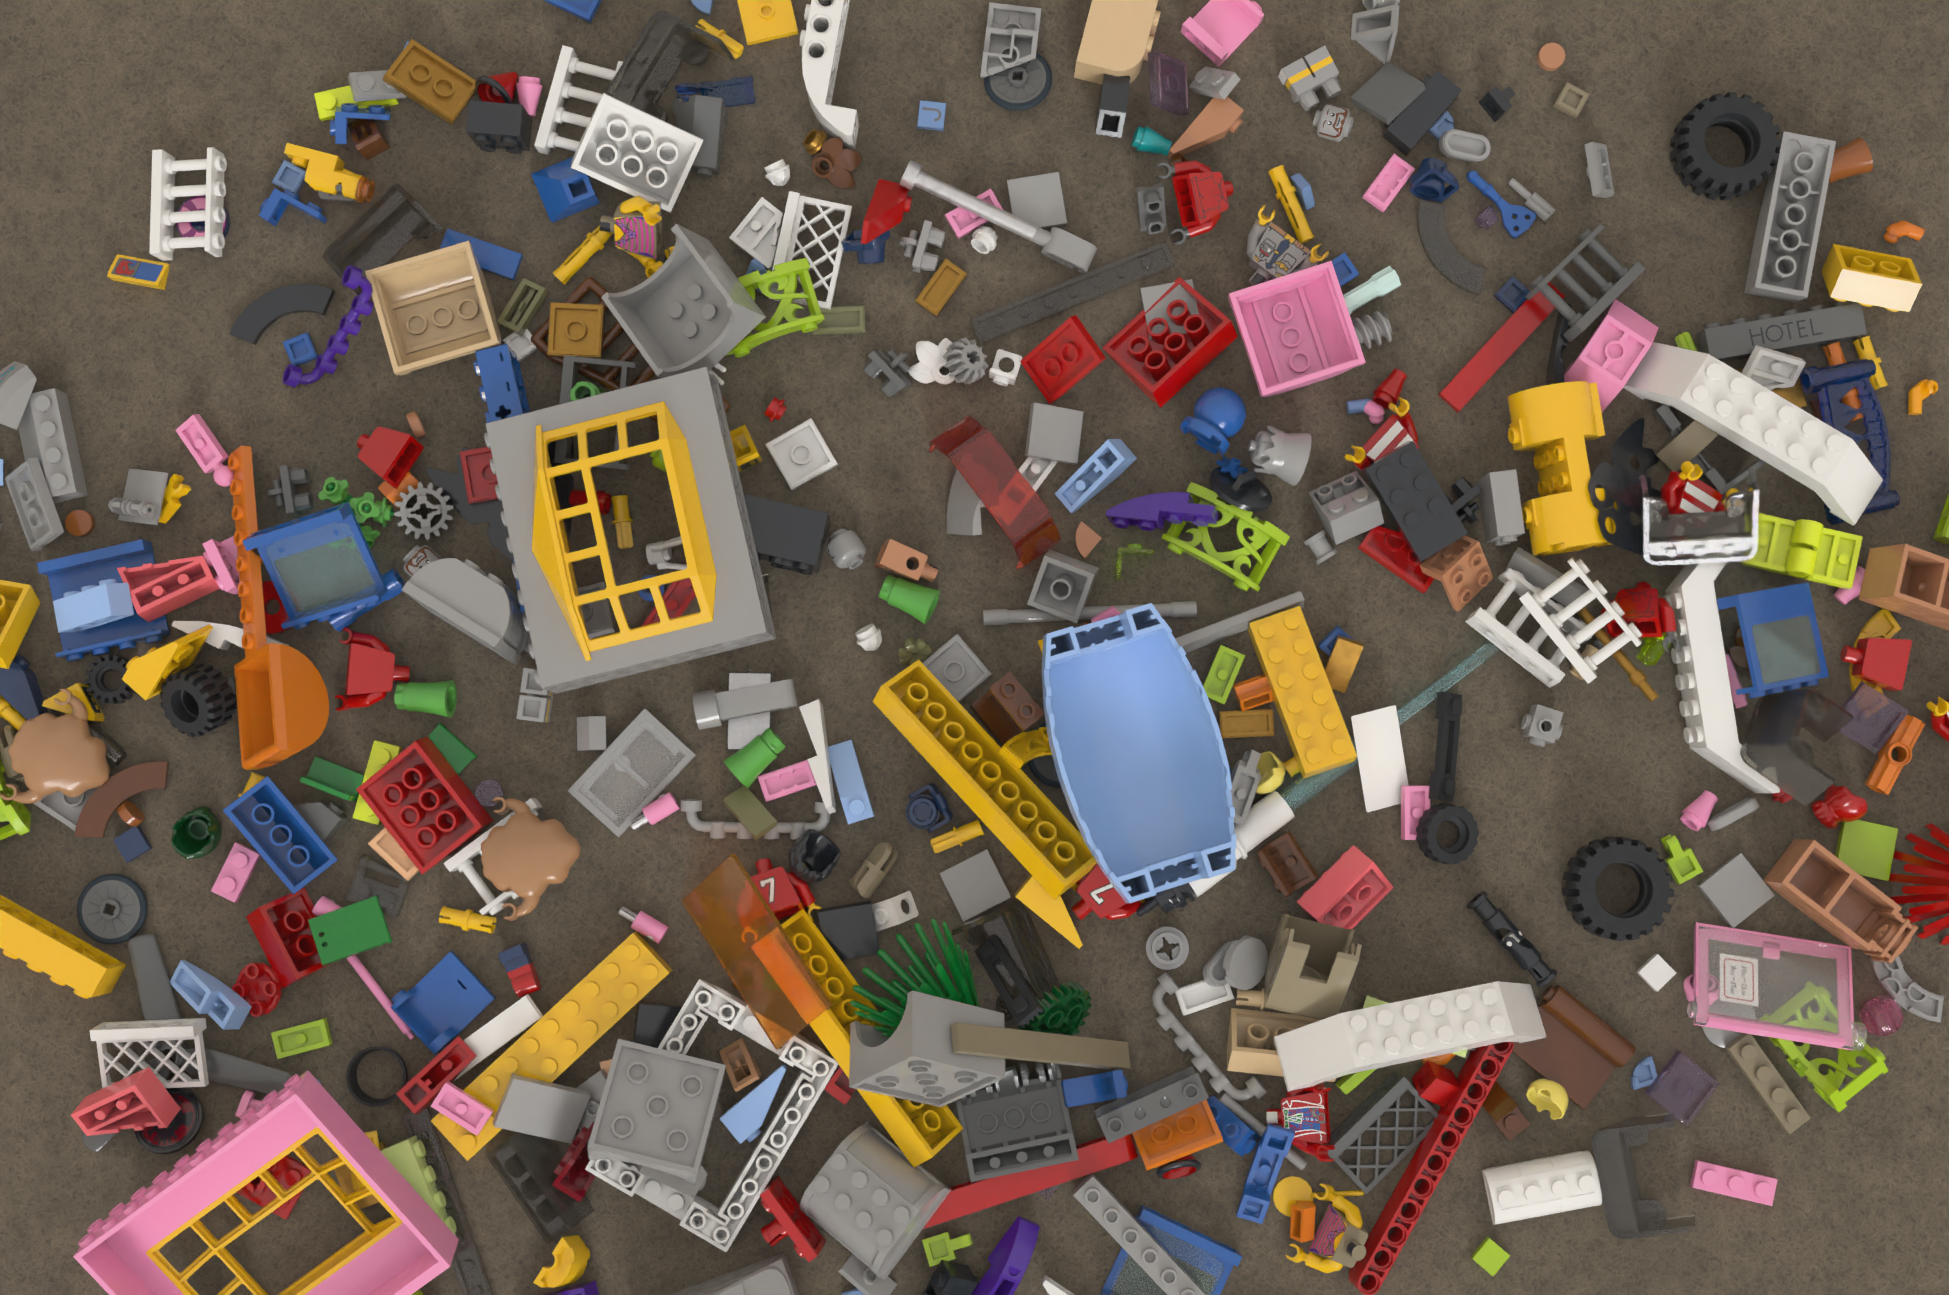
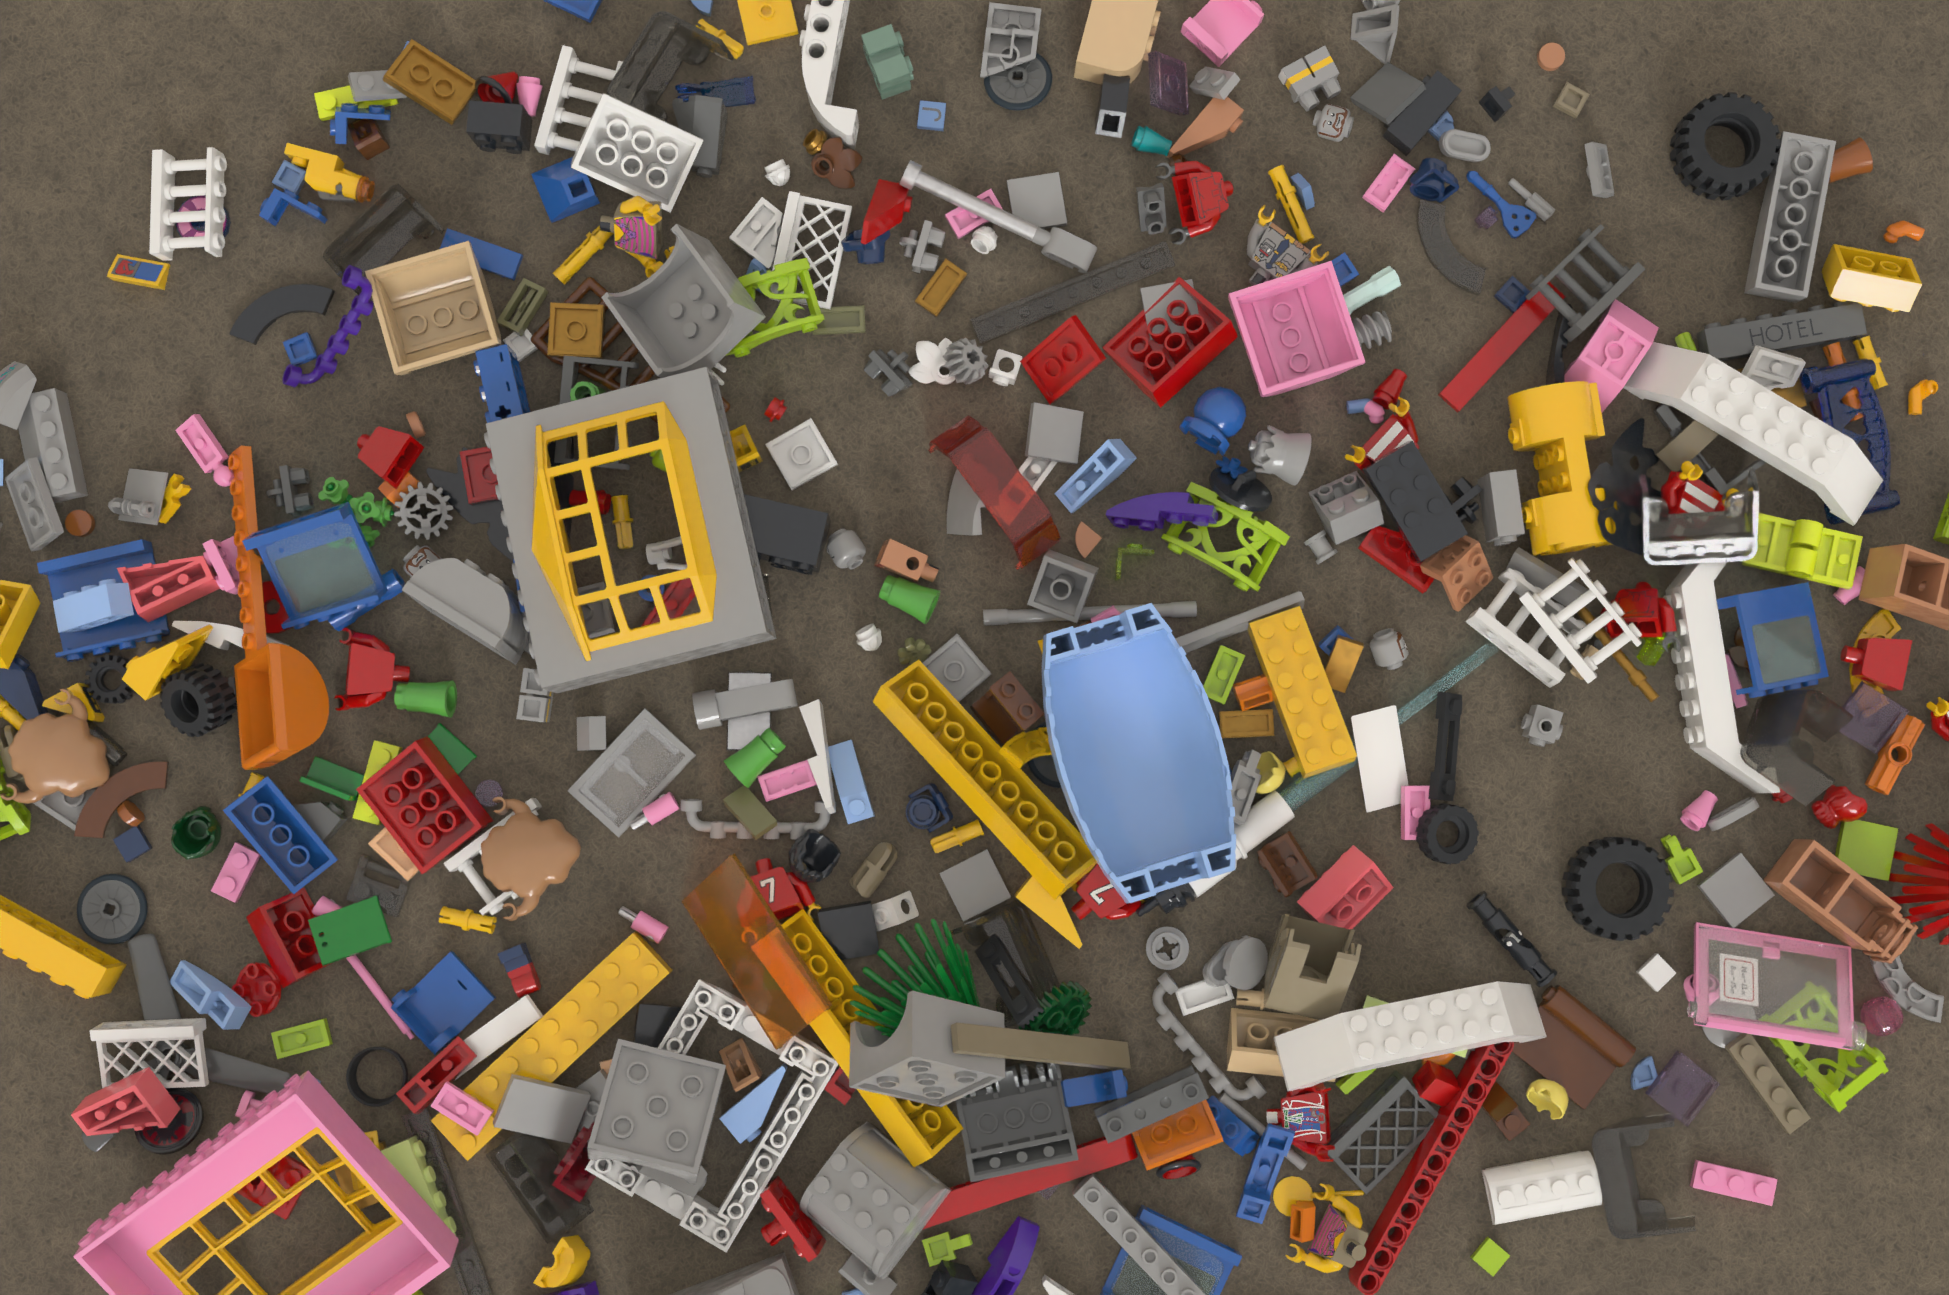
none -> sand green brick [861,24,914,100]
none -> light grey head [1369,628,1409,670]

